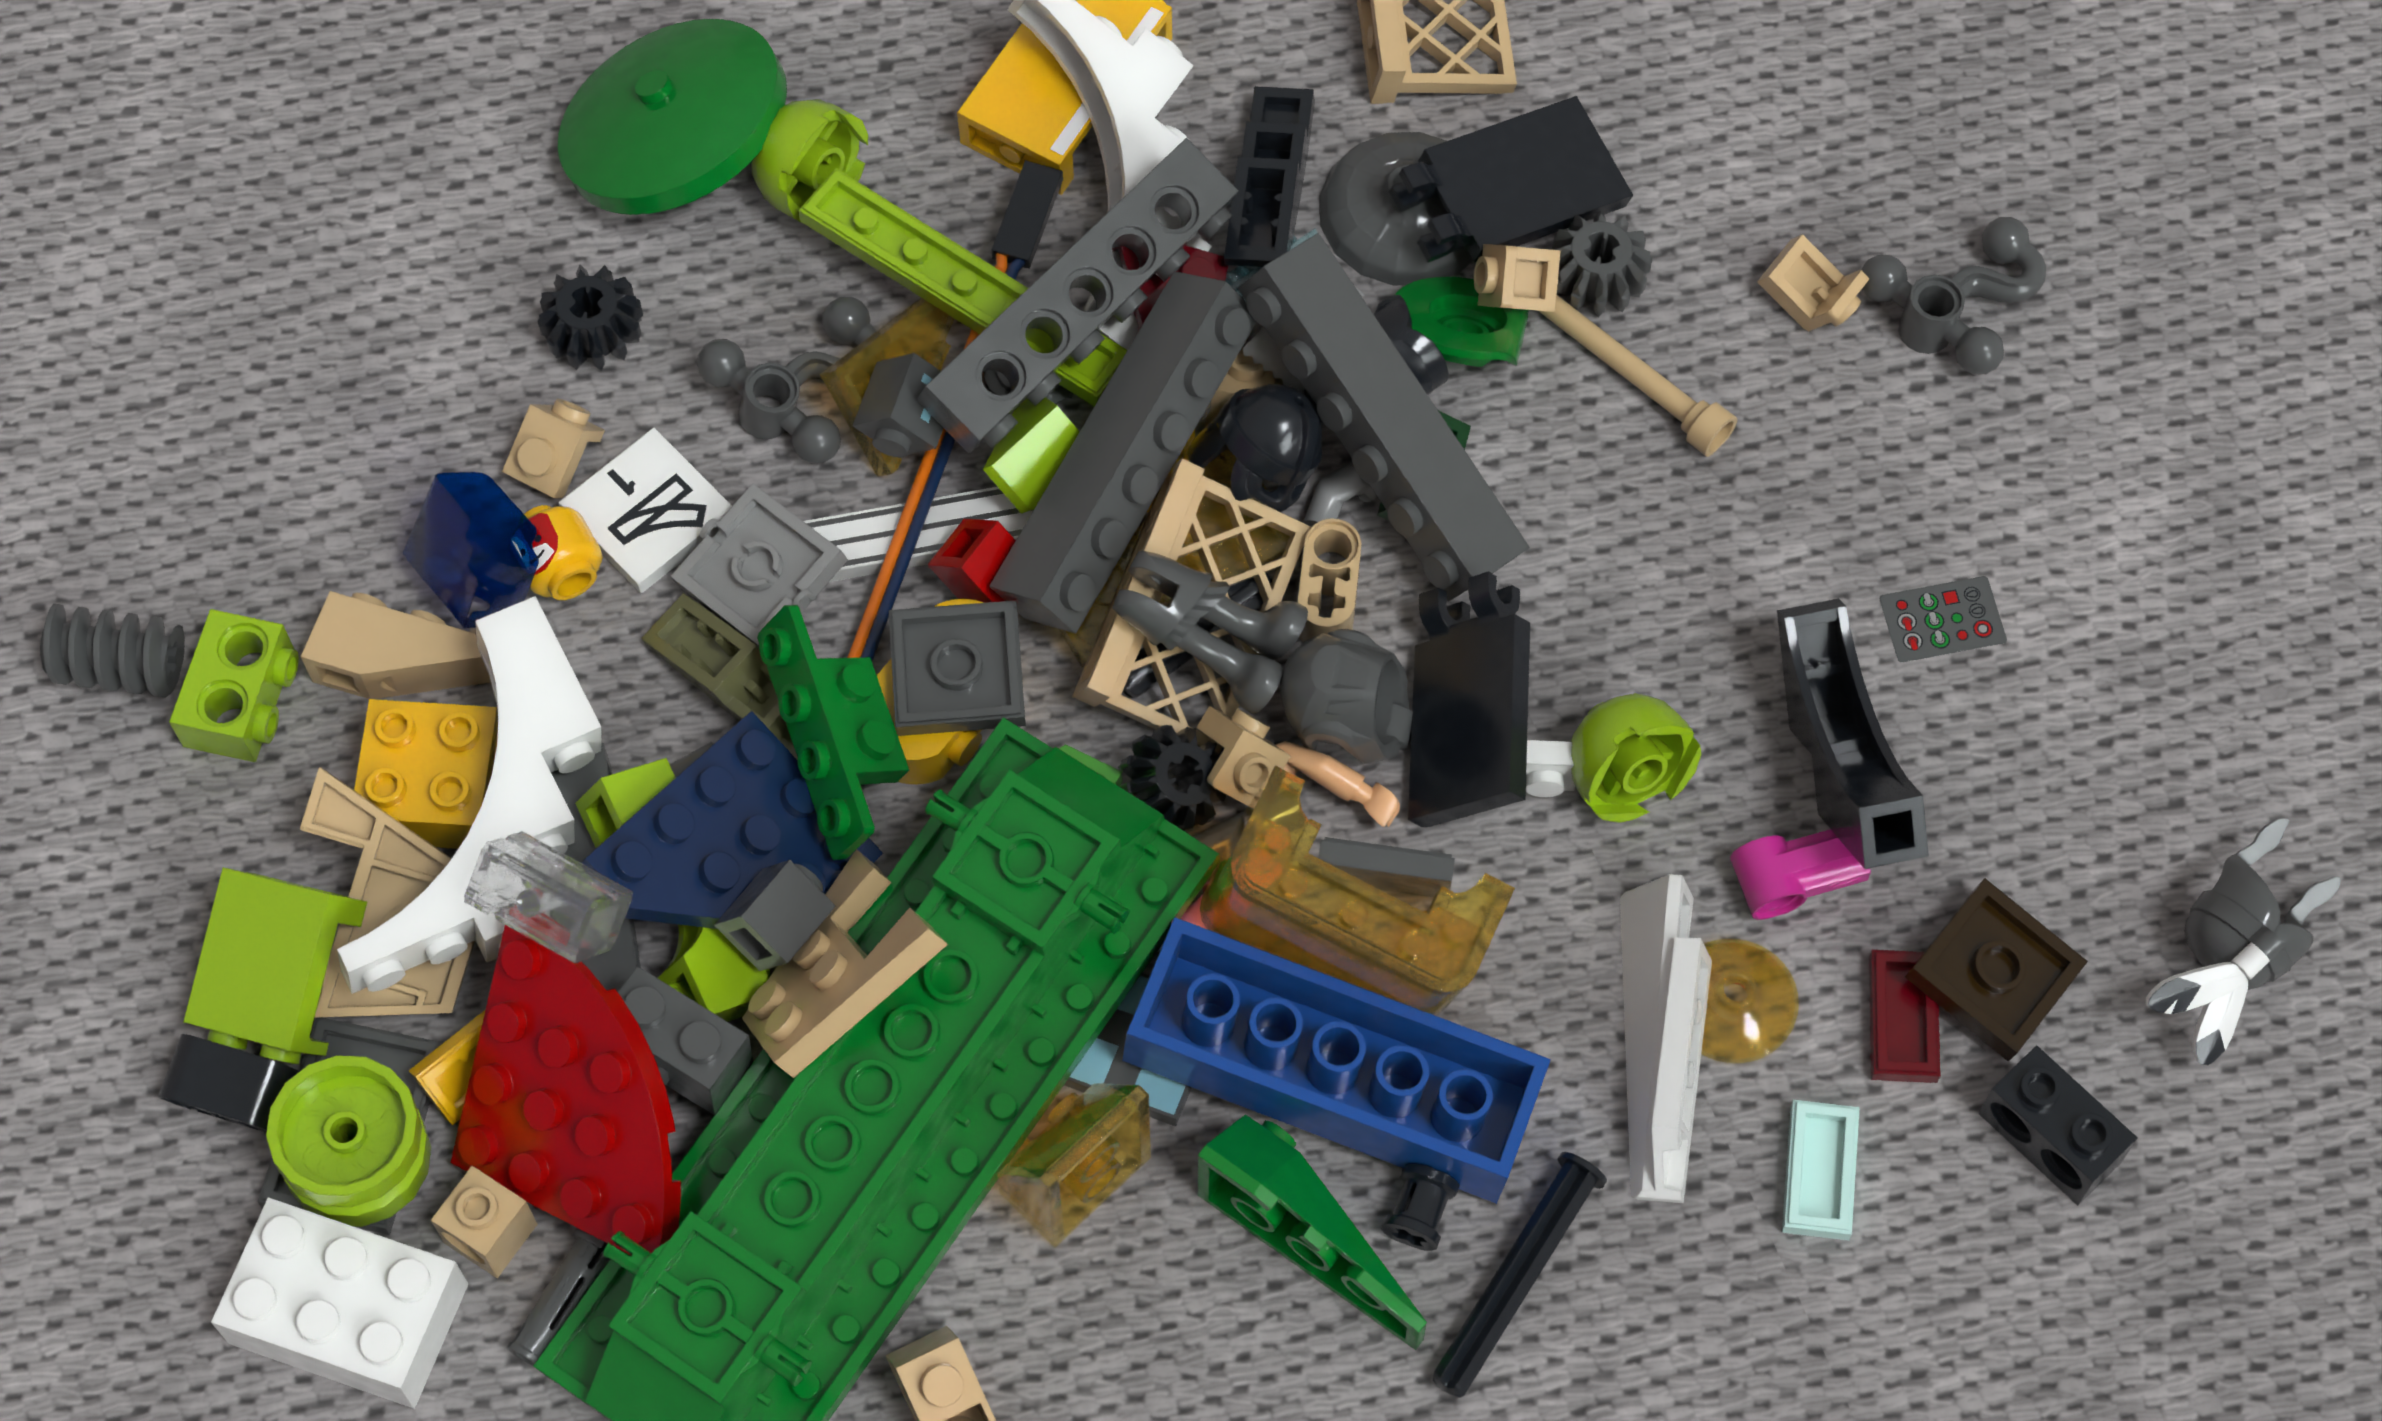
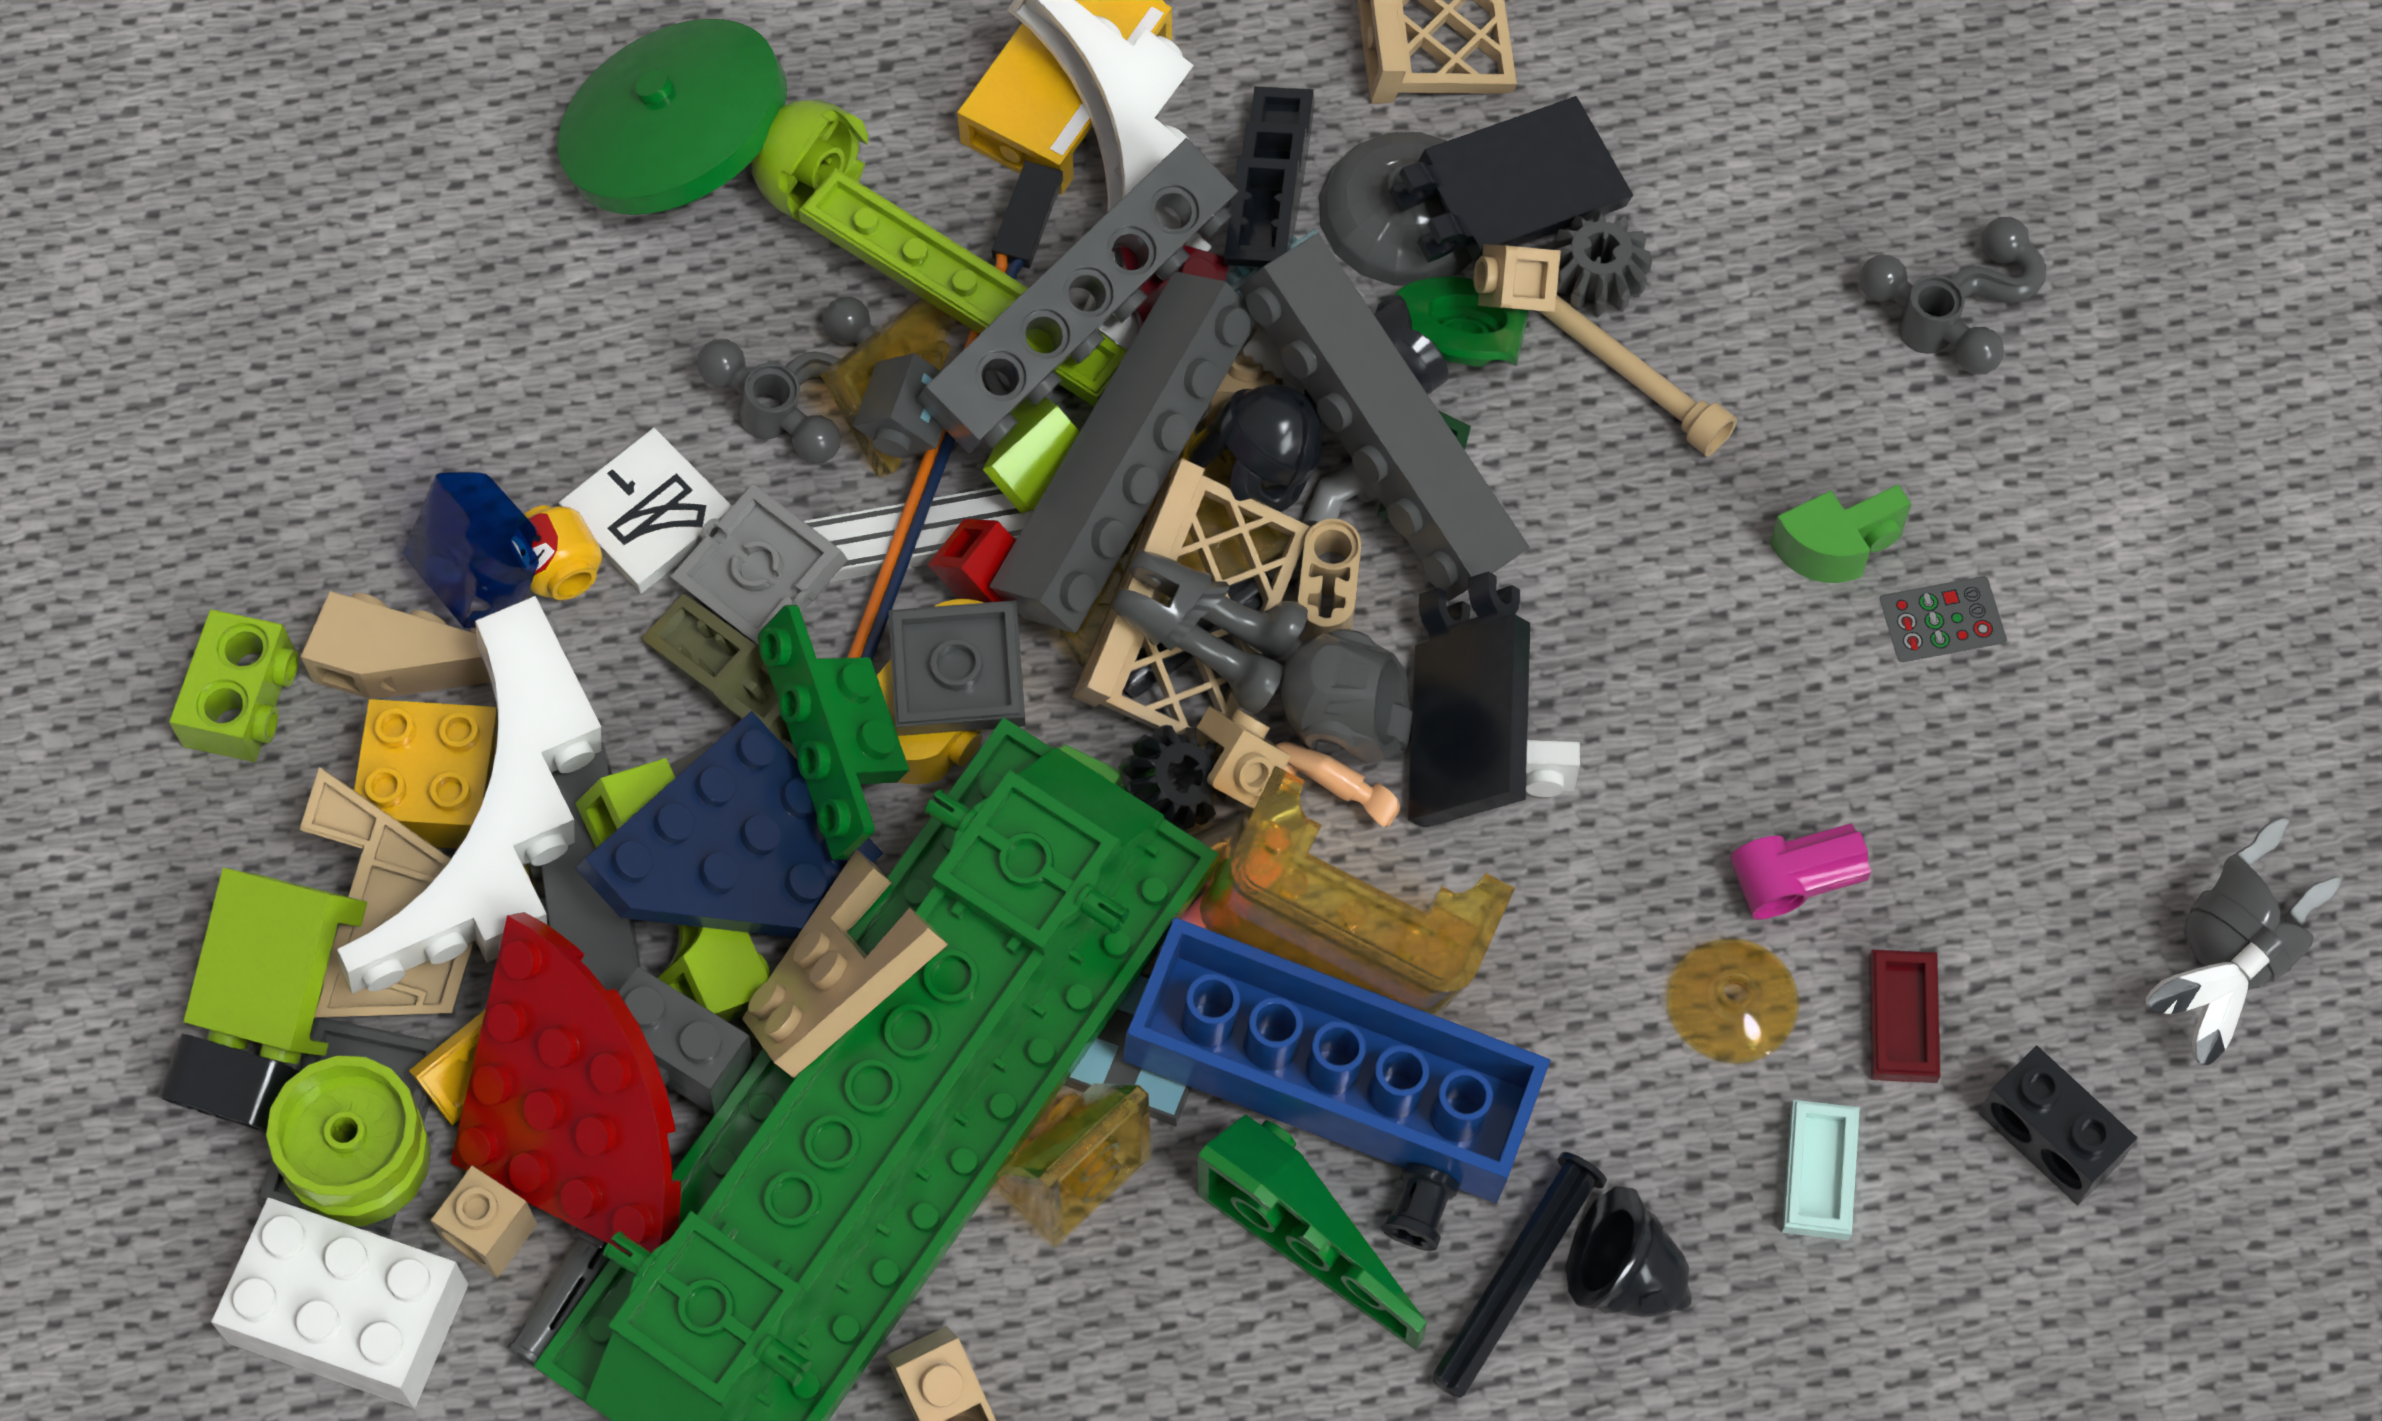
dark grey piece [40,603,185,698] -> none
clear brick [464,831,633,964] -> none
tan bracket [502,399,605,498] -> none
black gear [538,264,643,371] -> none
dark grey brick [714,860,836,971] -> none
dark grey tile [1318,837,1455,899] -> none
lime cylinder [1571,693,1702,823] -> none
white wedge [1620,874,1712,1203] -> none
tan bracket [1757,234,1869,332] -> none
black arch [1777,598,1929,869] -> none
dark brown tile [1905,878,2088,1061] -> none
none -> black piece [1566,1186,1692,1317]
none -> bright green brick [1770,484,1911,583]

